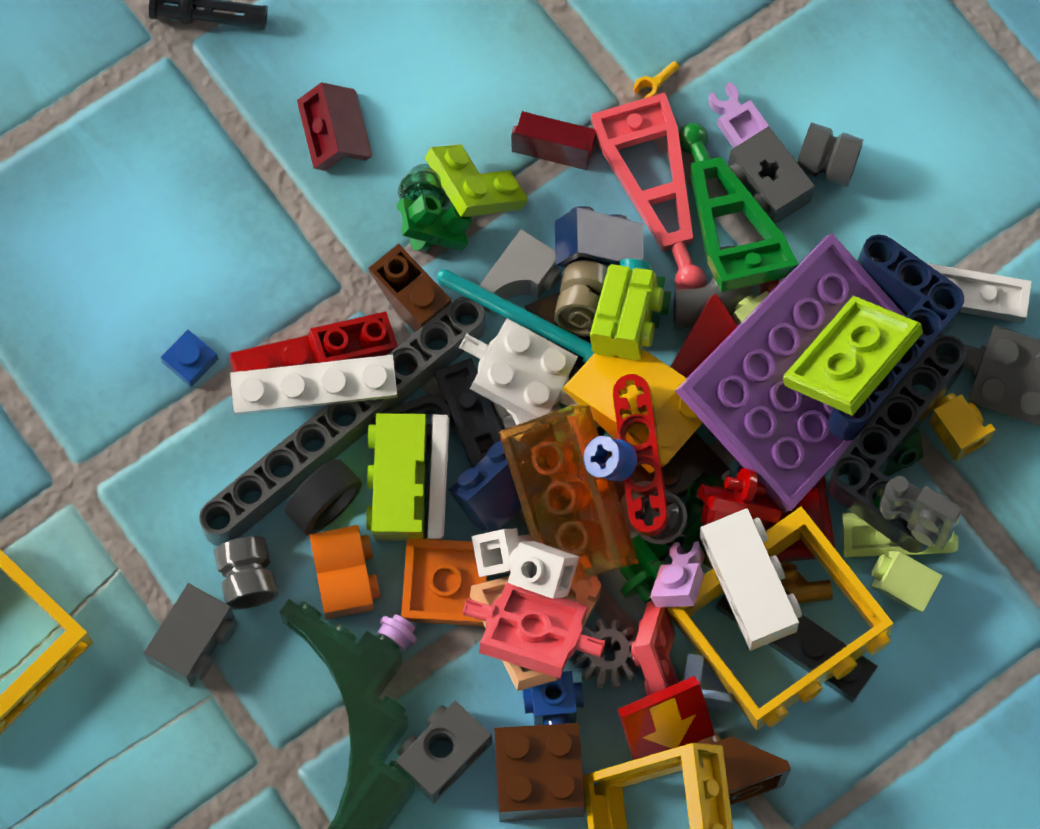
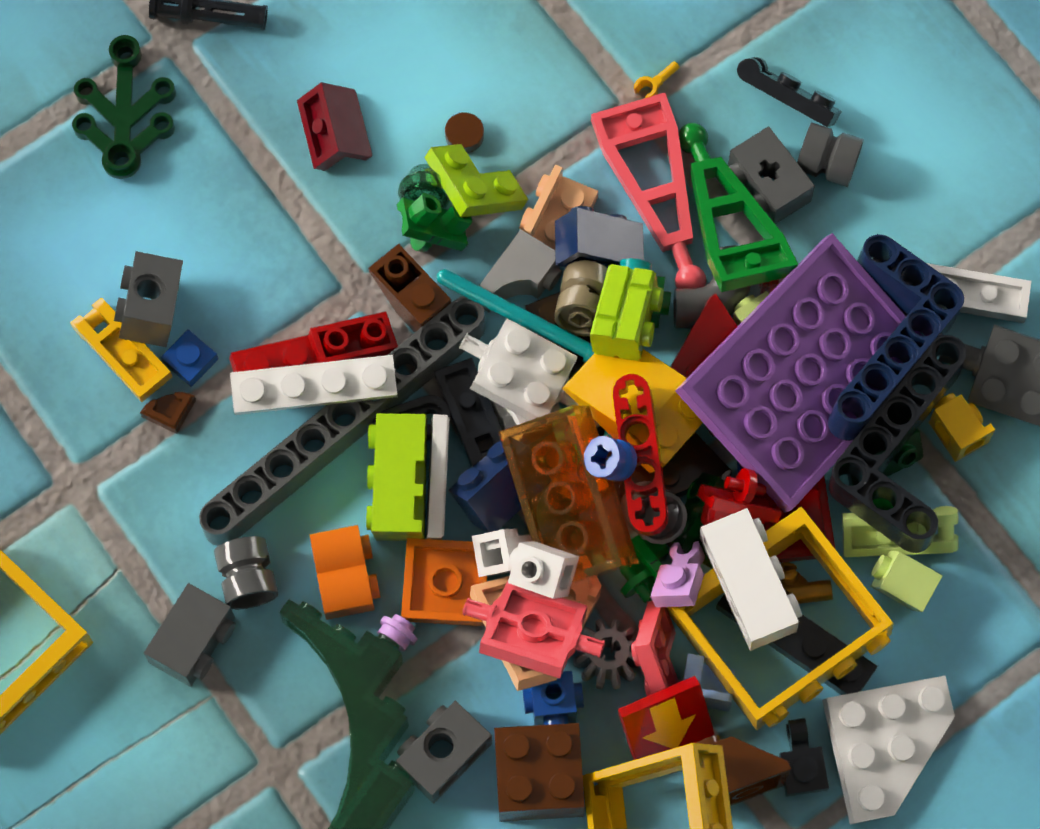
black tyre [284,459,362,536] -> none
dark red panel [511,111,596,170] -> none
lavender plate [708,82,772,148] -> none
lime tile [783,295,923,416] -> none
dark grey plate [880,476,963,550] -> none
none -> yellow plate [70,298,172,402]
none -> dark green plant [72,35,176,179]
none -> dark grey brick [114,251,183,347]
none -> reddish brown tile [140,392,196,434]
none -> reddish brown tile [445,112,484,153]
none -> light nougat bracket [519,165,598,250]
none -> black plate [737,57,842,127]
none -> black plate [779,718,829,797]
none -> white plate [822,676,955,825]

